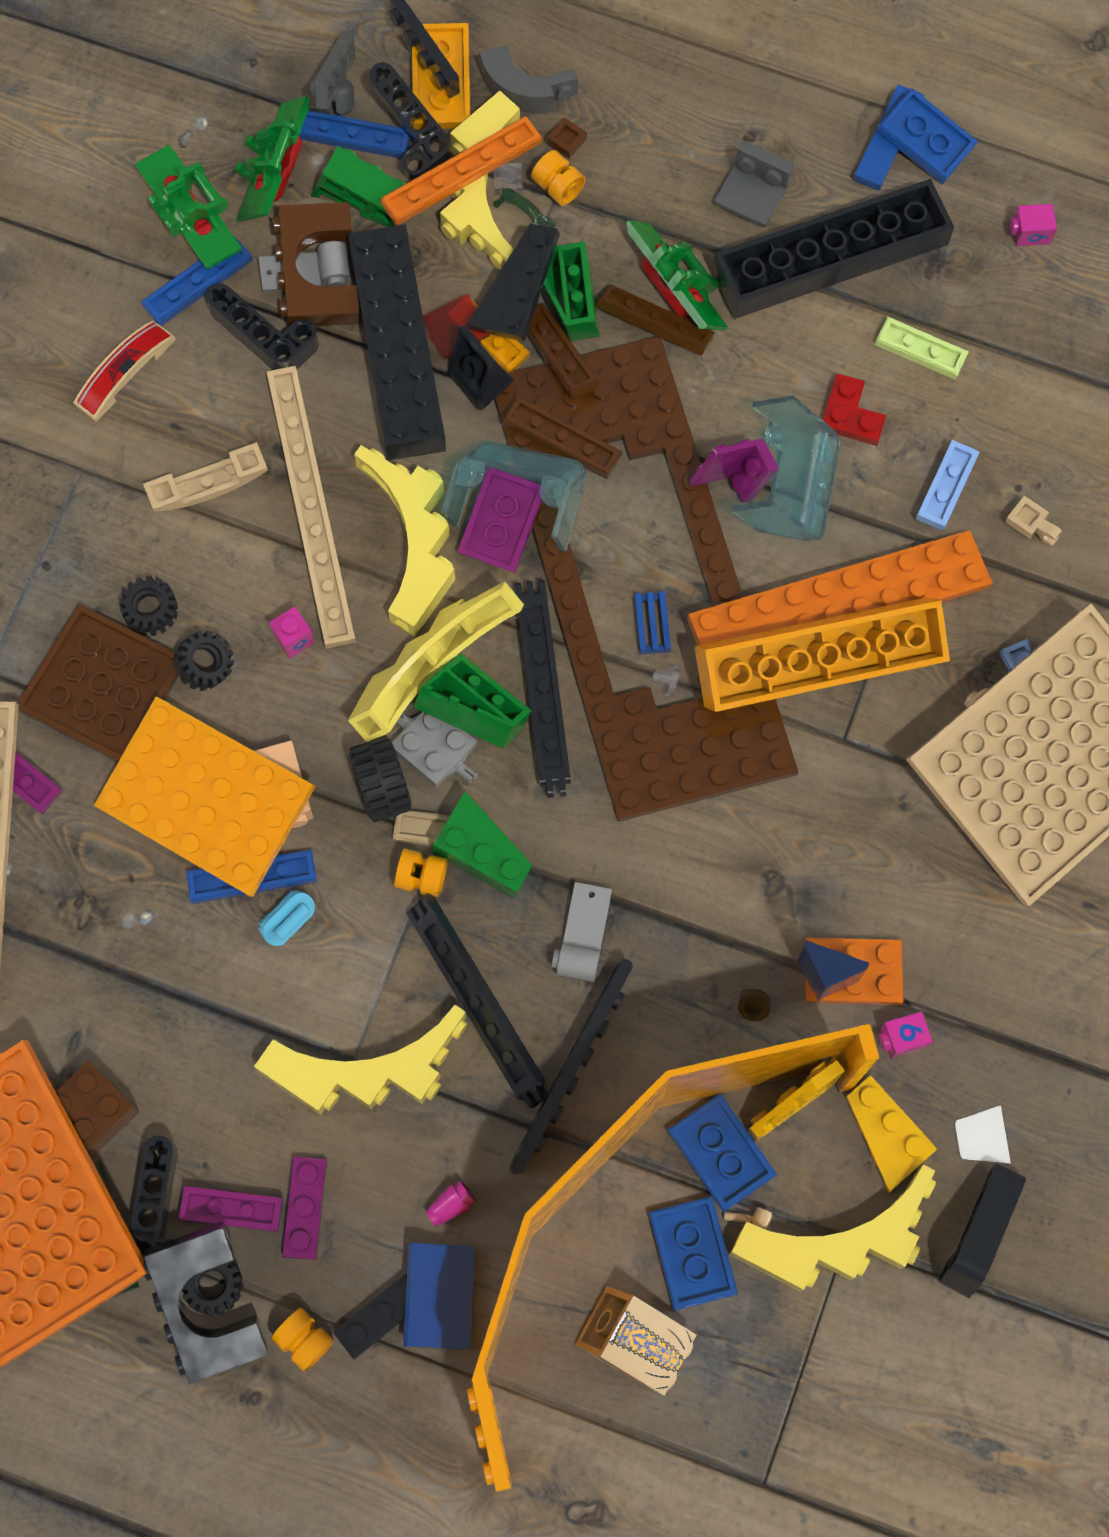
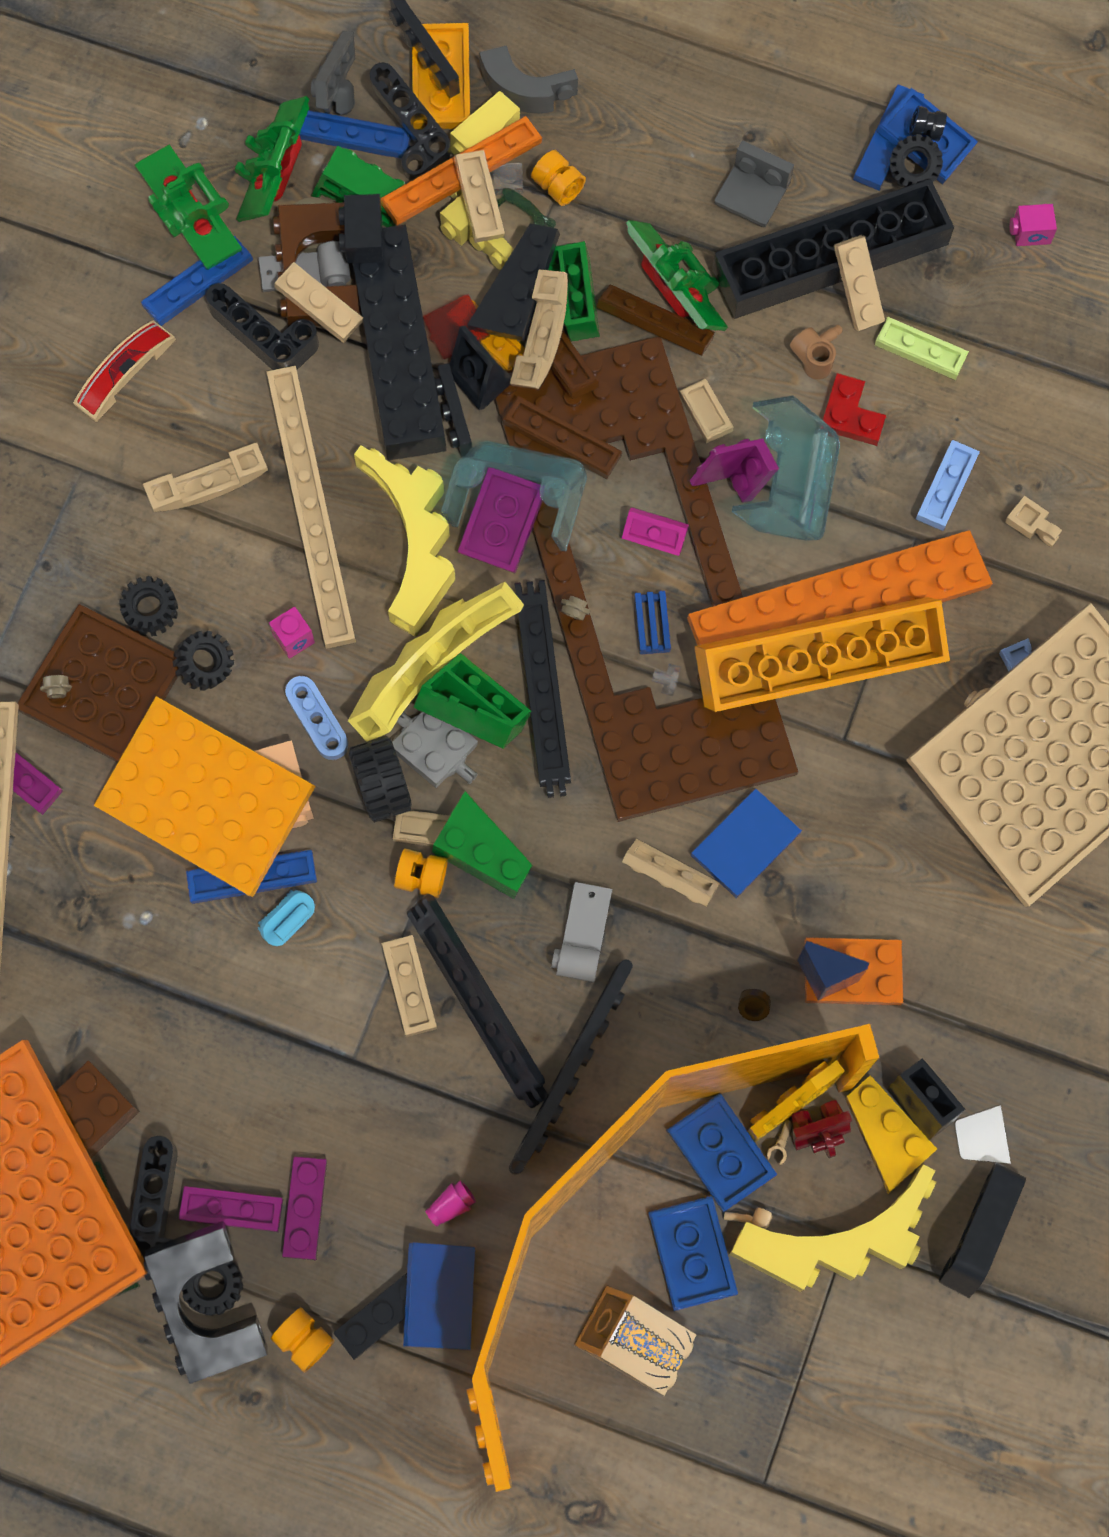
light yellow arch [254,1005,468,1115] -> none
reddish brown plate [547,117,587,159] -> none
dark pink brick [879,1011,933,1059] -> none
none -> dark tan plate [40,675,72,699]
none -> tan plate [274,262,363,343]
none -> light blue plate [285,676,348,760]
none -> black brick [339,194,383,263]
none -> tan plate [382,935,437,1037]
none -> black plate [434,363,473,458]
none -> tan plate [454,150,505,243]
none -> tan slope [510,269,568,389]
none -> dark tan plate [560,596,590,621]
none -> dark pink plate [622,507,689,556]
none -> tan plate [622,839,720,907]
none -> tan tile [679,379,734,444]
none -> blue tile [691,789,802,899]
none -> tan hand [767,1120,792,1165]
none -> medium nougat piece [790,325,843,379]
none -> dark red hips [792,1100,852,1158]
none -> tan plate [834,235,885,331]
none -> black brick [887,1058,966,1141]
none -> black tyre [890,134,943,187]
none -> black wheel [909,106,947,142]

